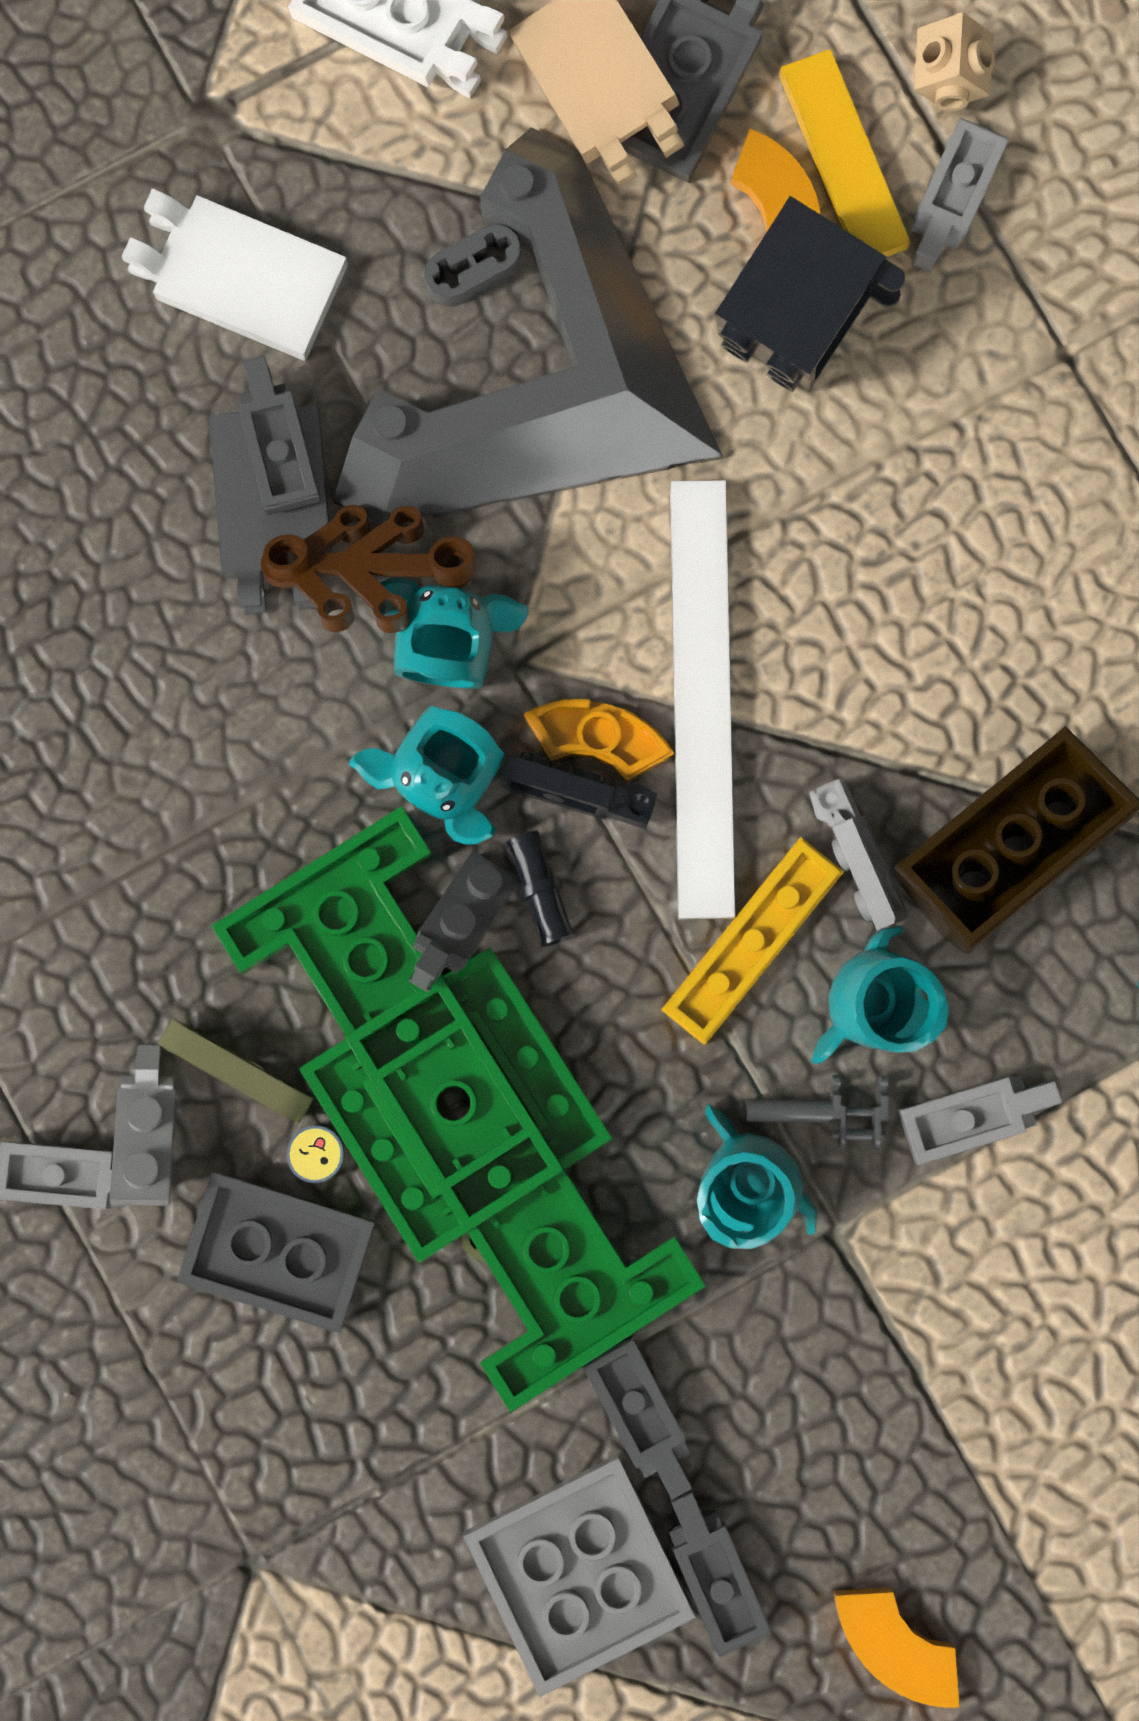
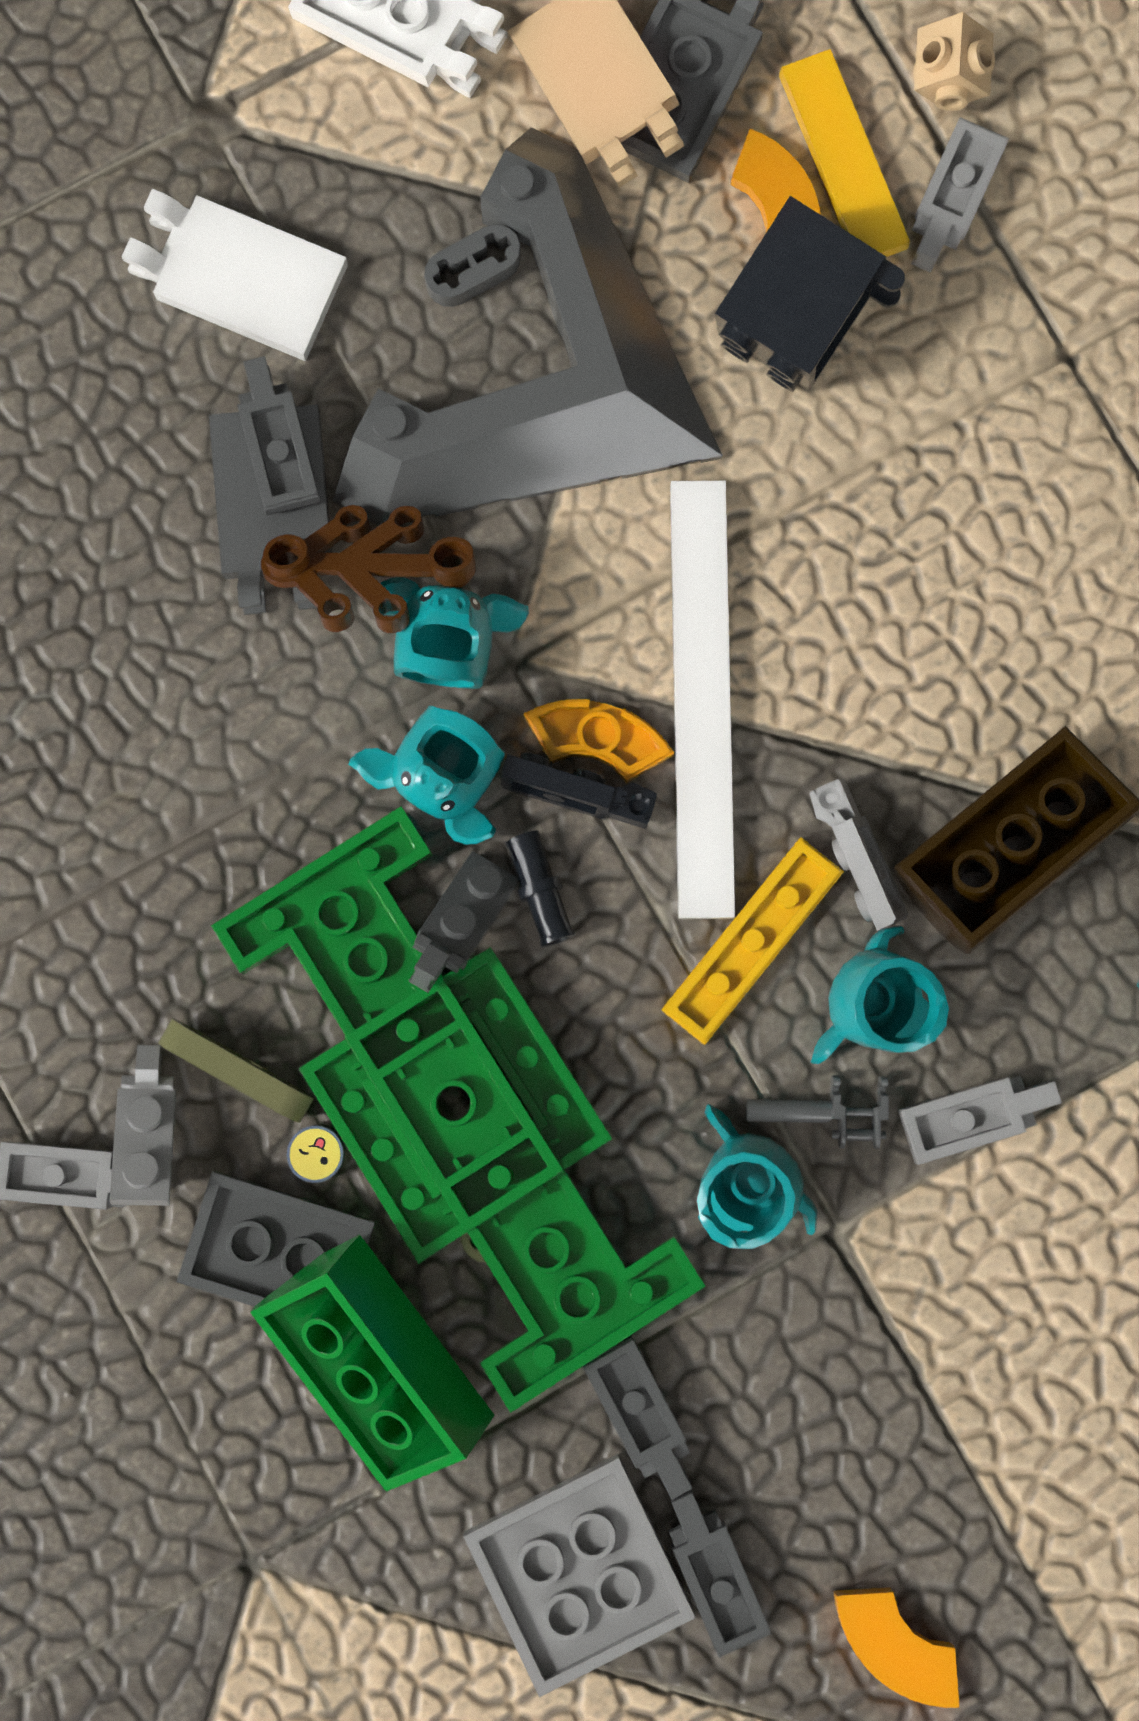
none -> green slope [250,1234,495,1492]

